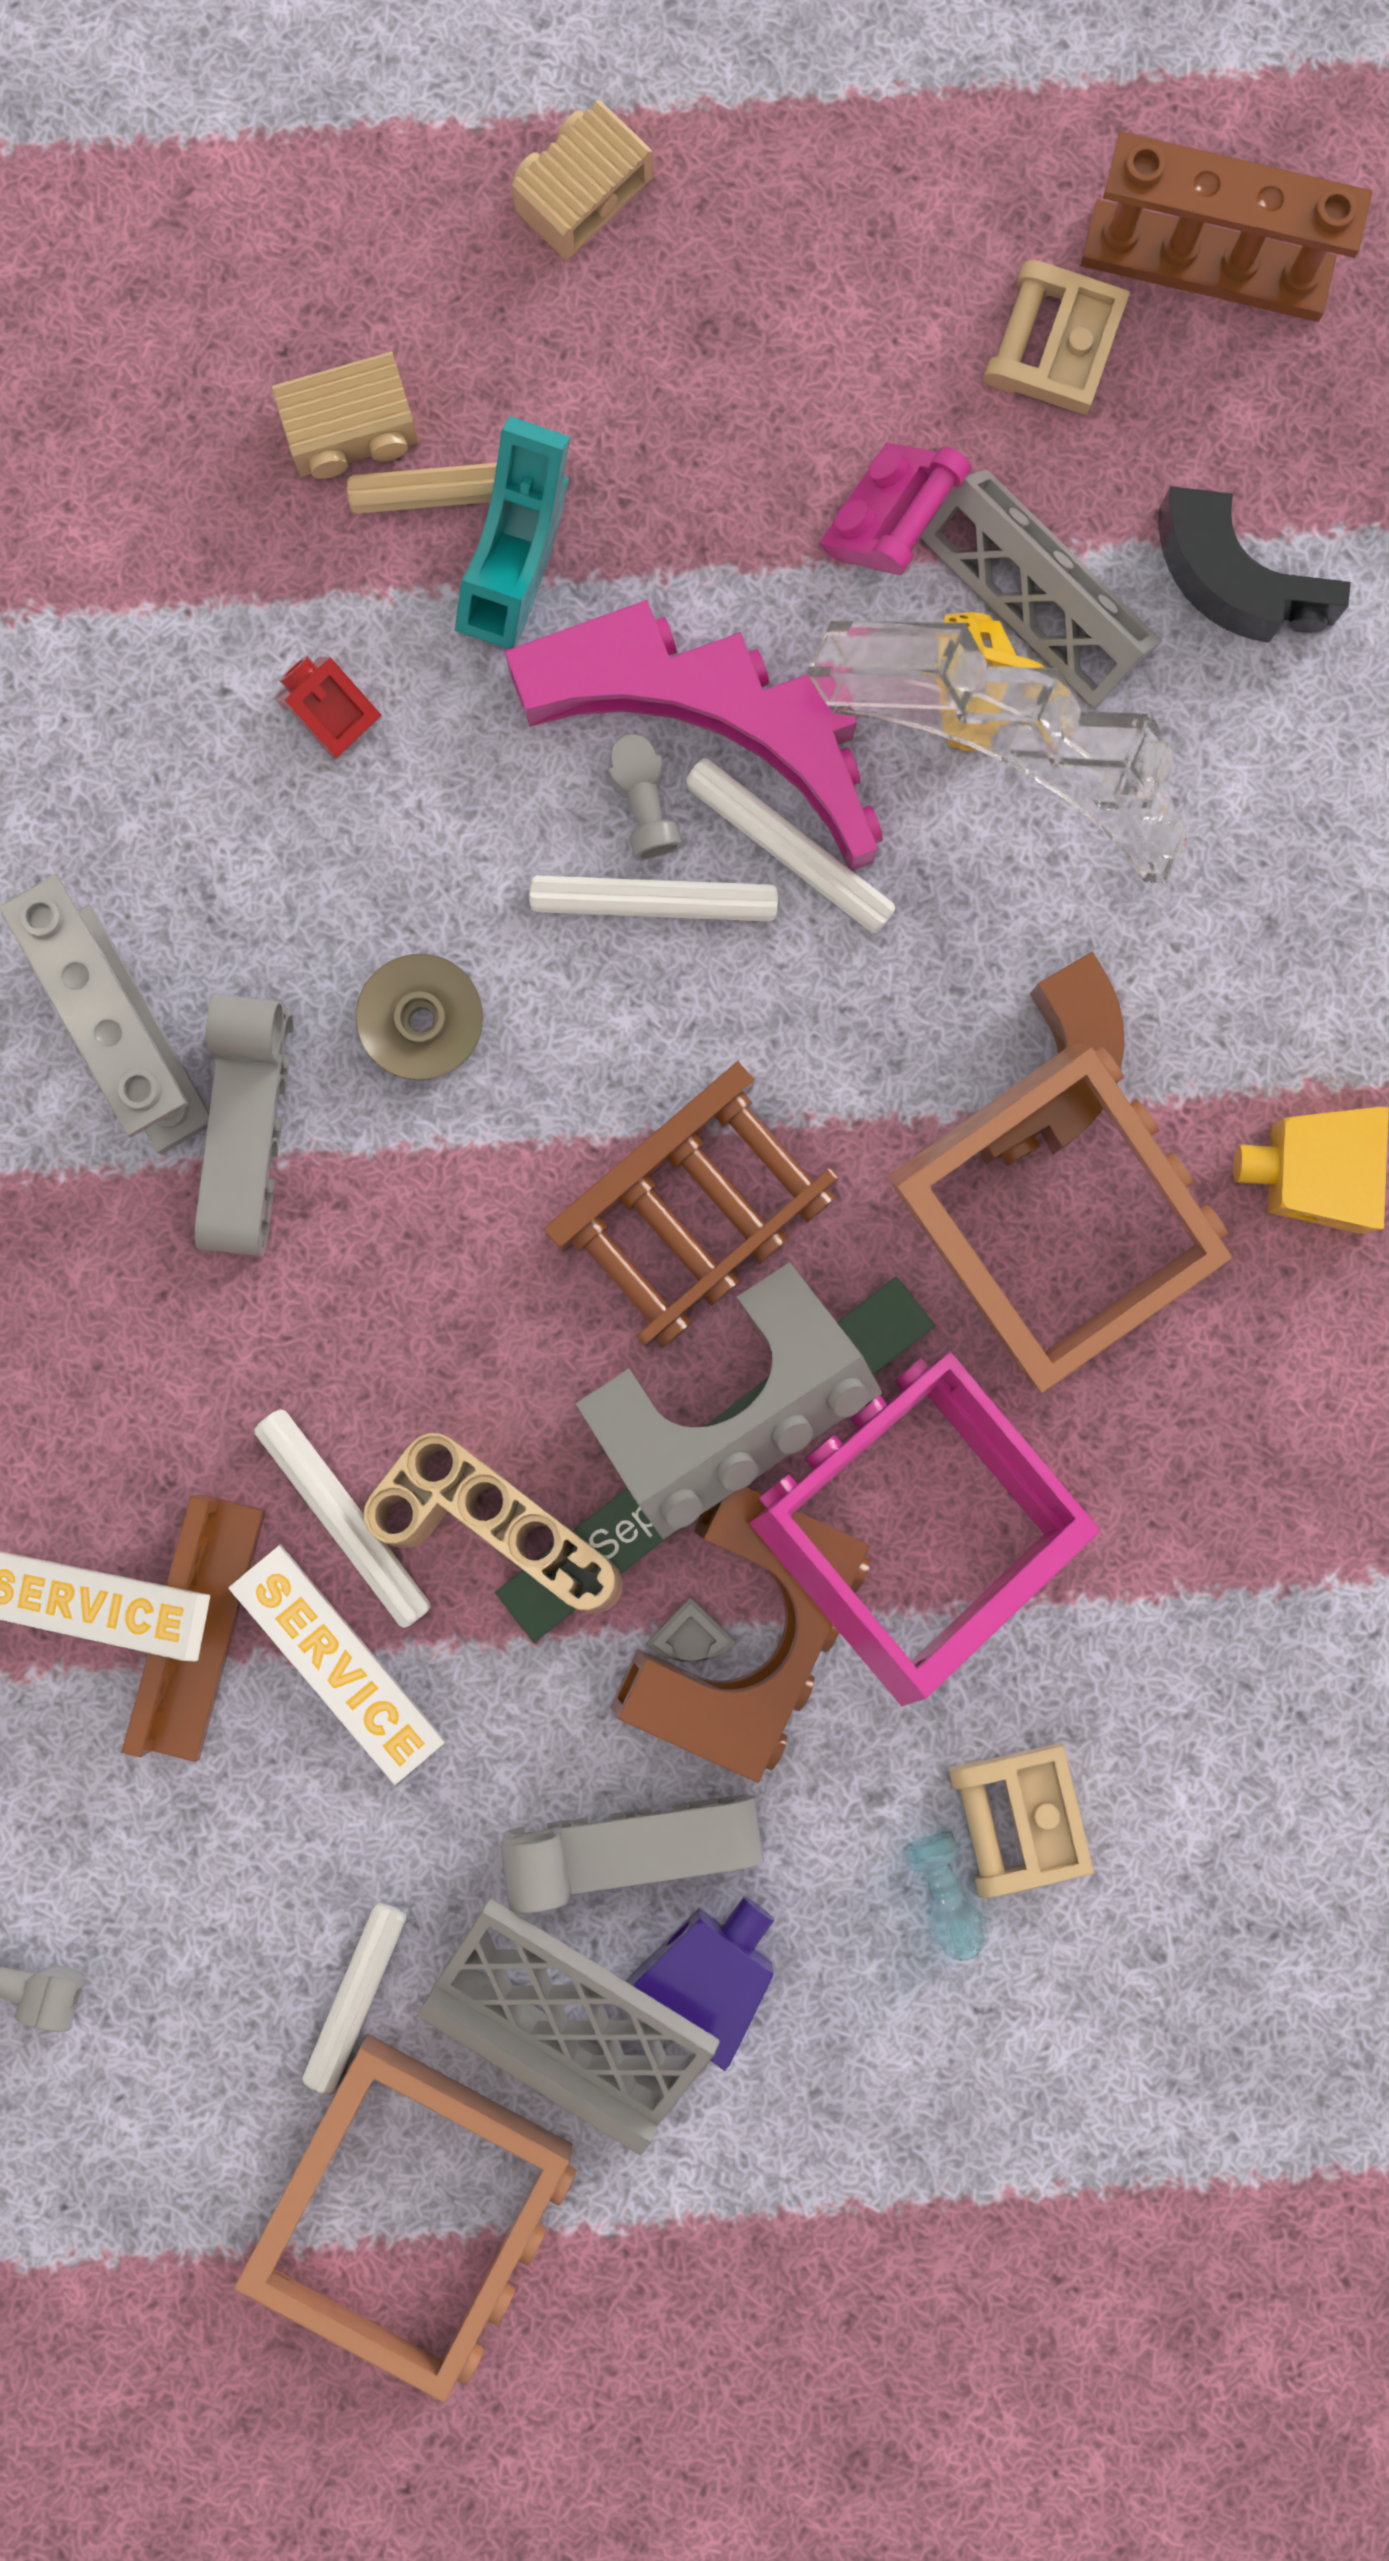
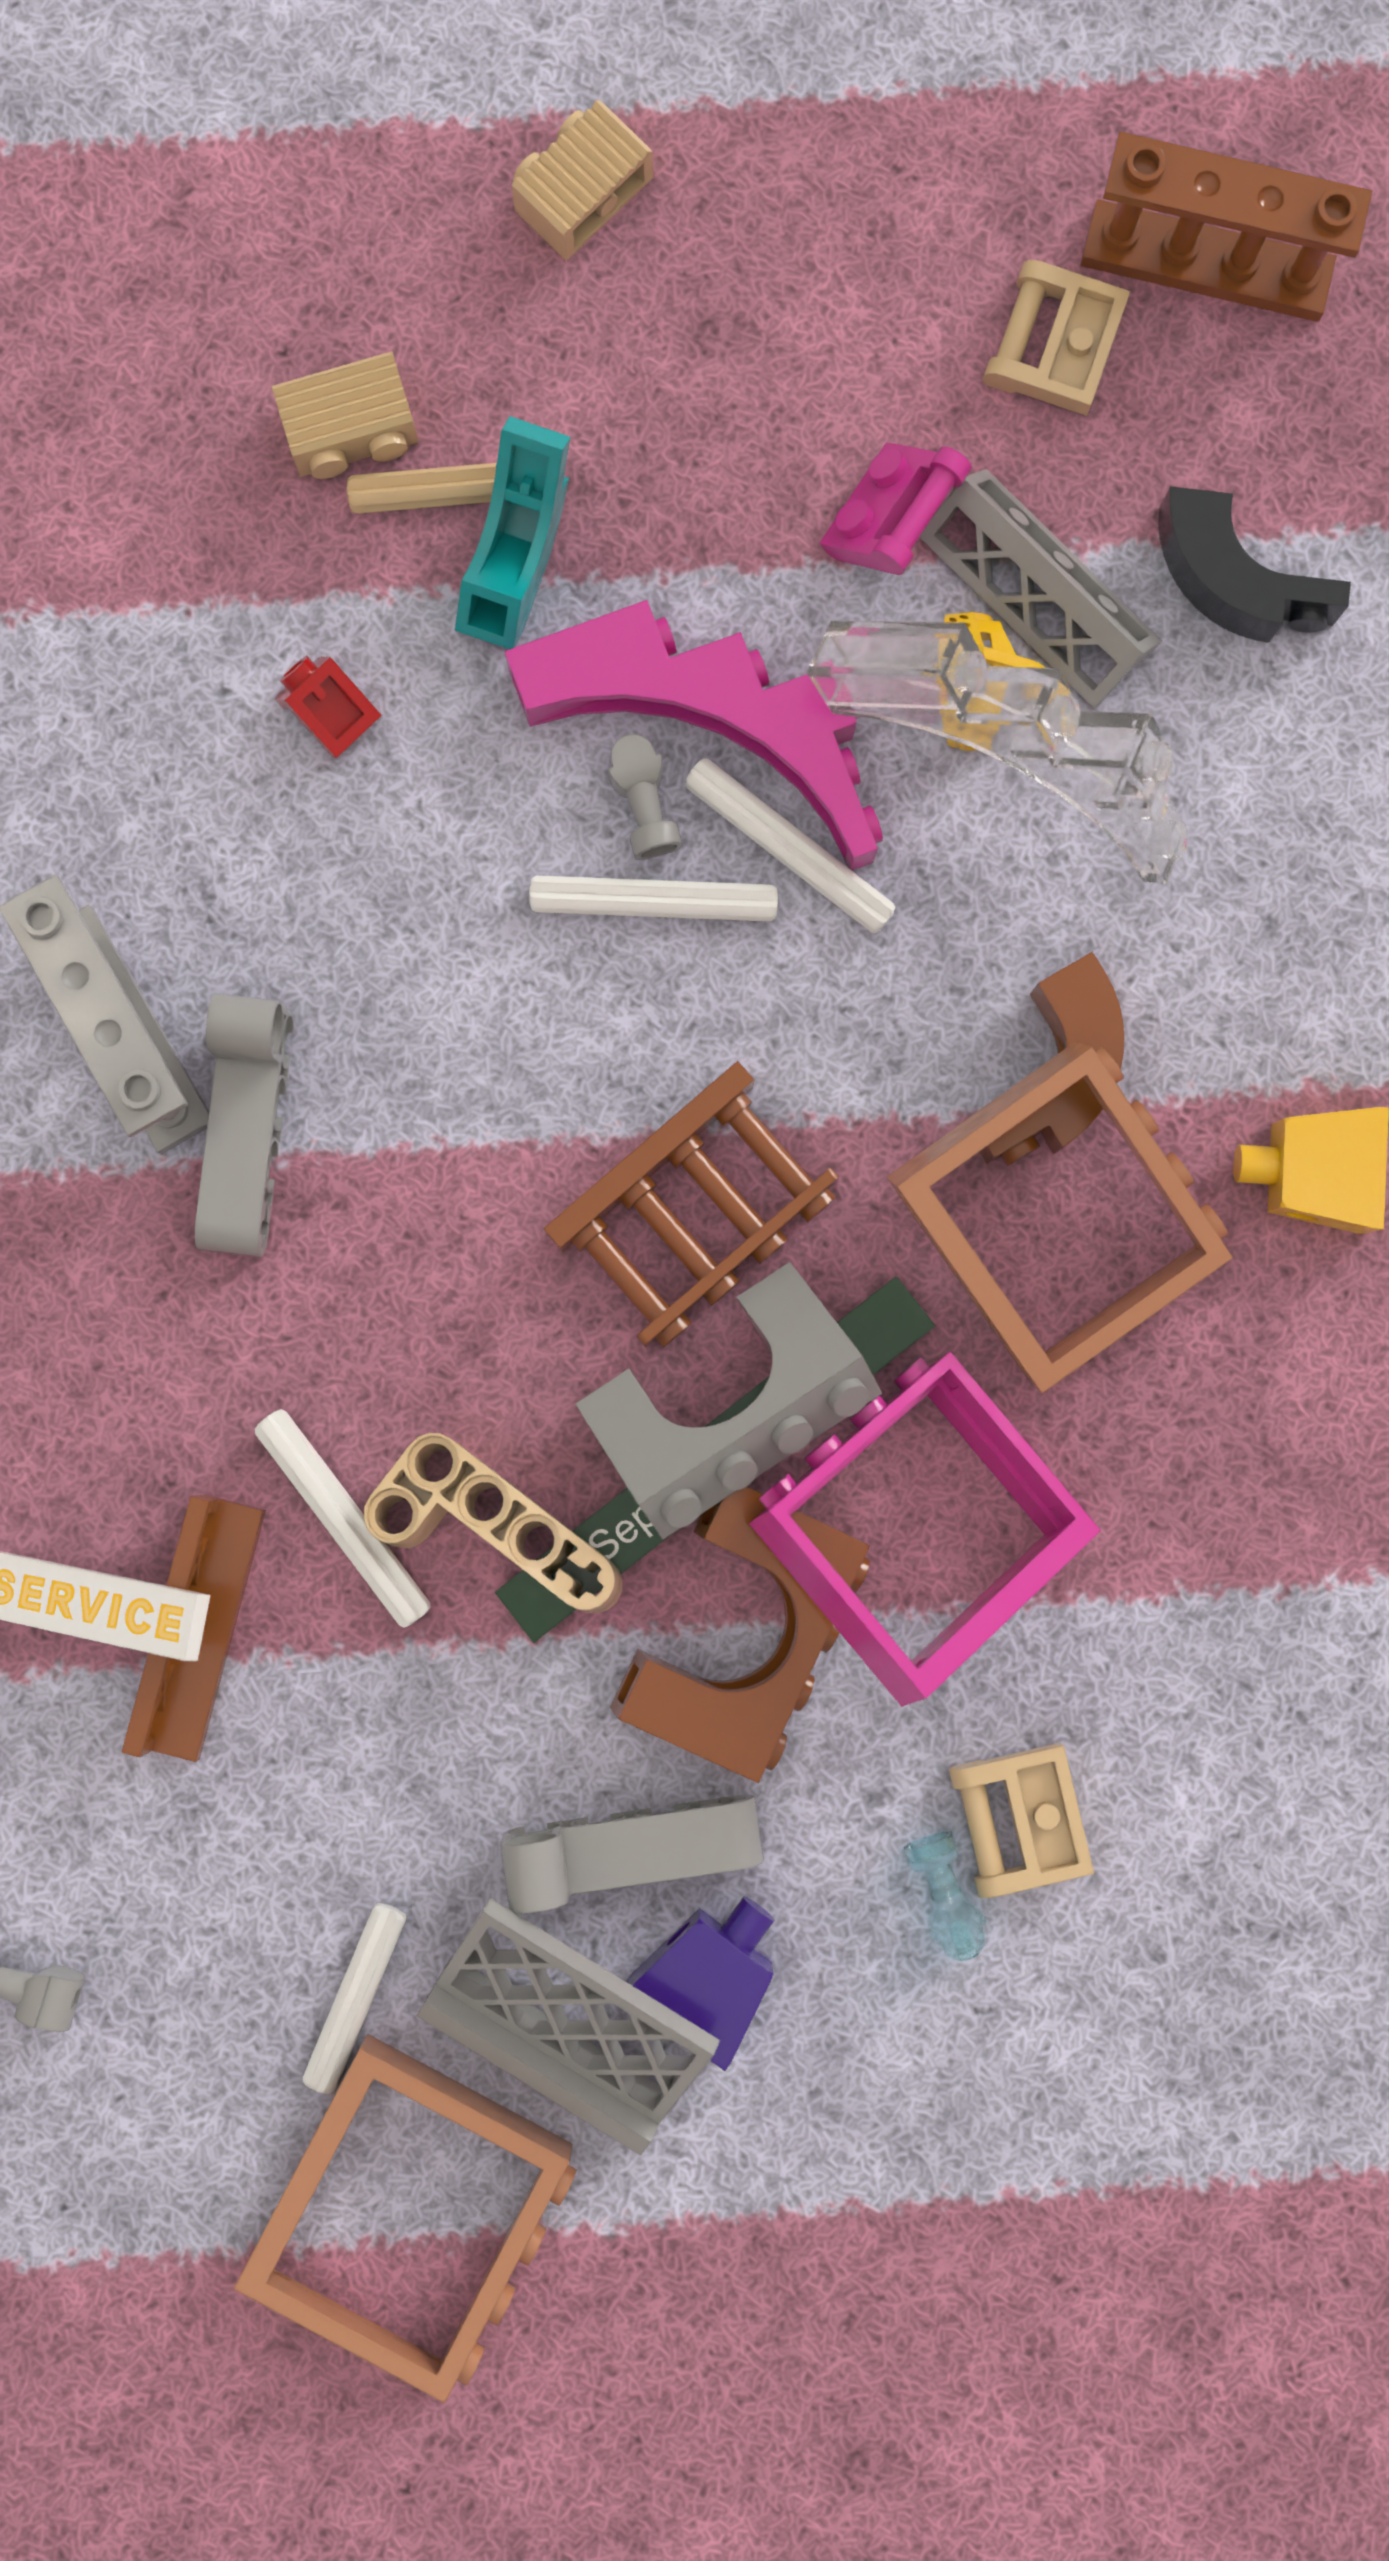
white tile [228,1544,445,1785] -> none
dark tan dish [356,954,483,1081] -> none
light grey tile [646,1597,737,1661] -> none

